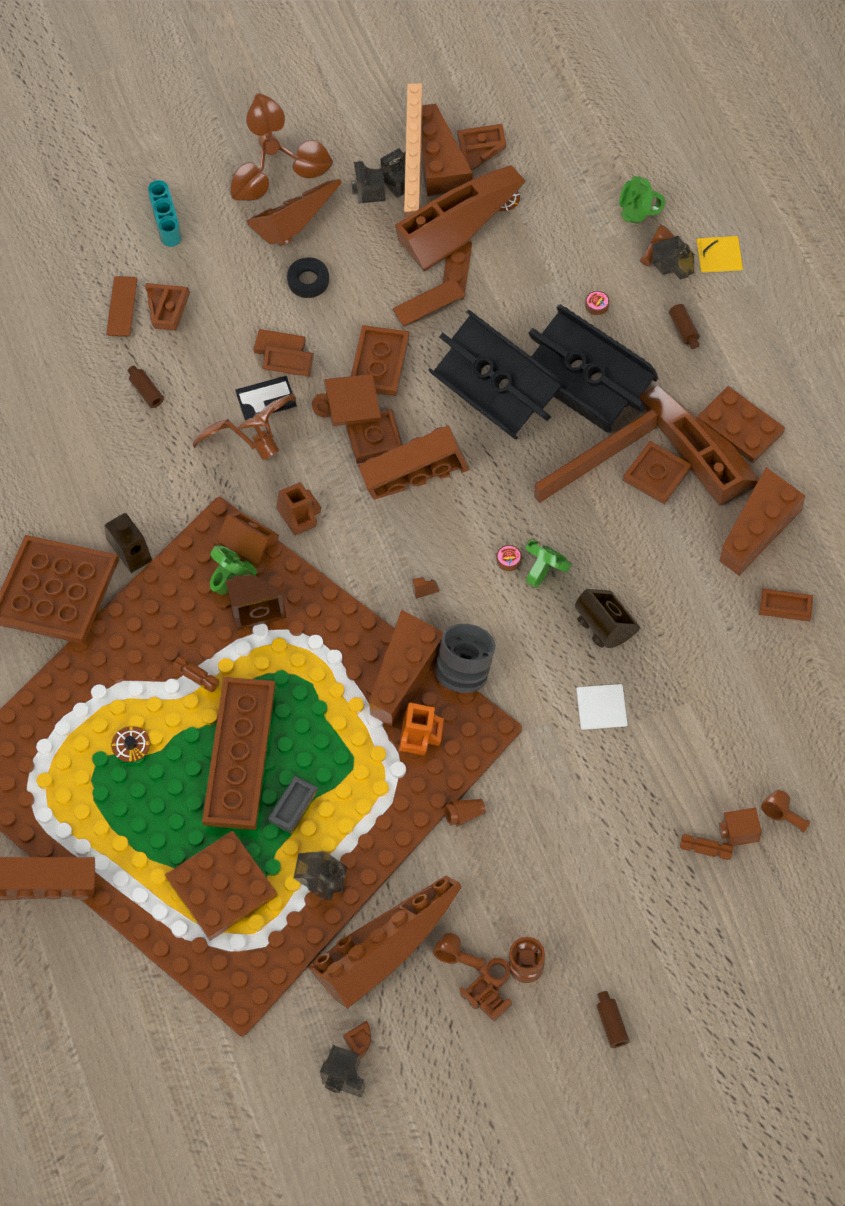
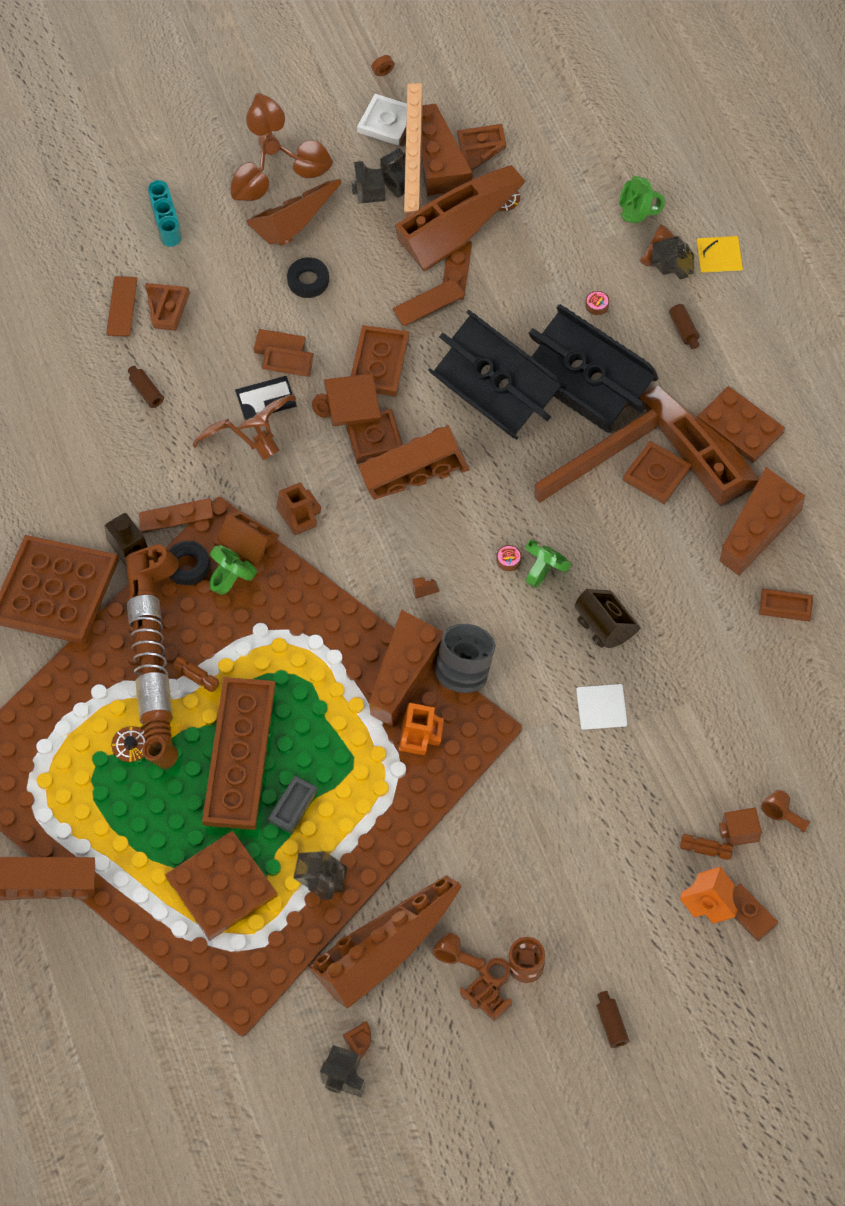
reddish brown slope [225,574,286,630] -> none
dark orange cone [444,799,486,827] -> none
none -> dark orange piece [126,544,179,769]
none -> dark orange piece [139,498,213,532]
none -> black tyre [169,541,210,585]
none -> white plate [357,94,407,146]
none -> dark orange tile [371,55,395,76]
none -> orange brick [680,866,738,924]
none -> dark orange plate [733,883,778,941]

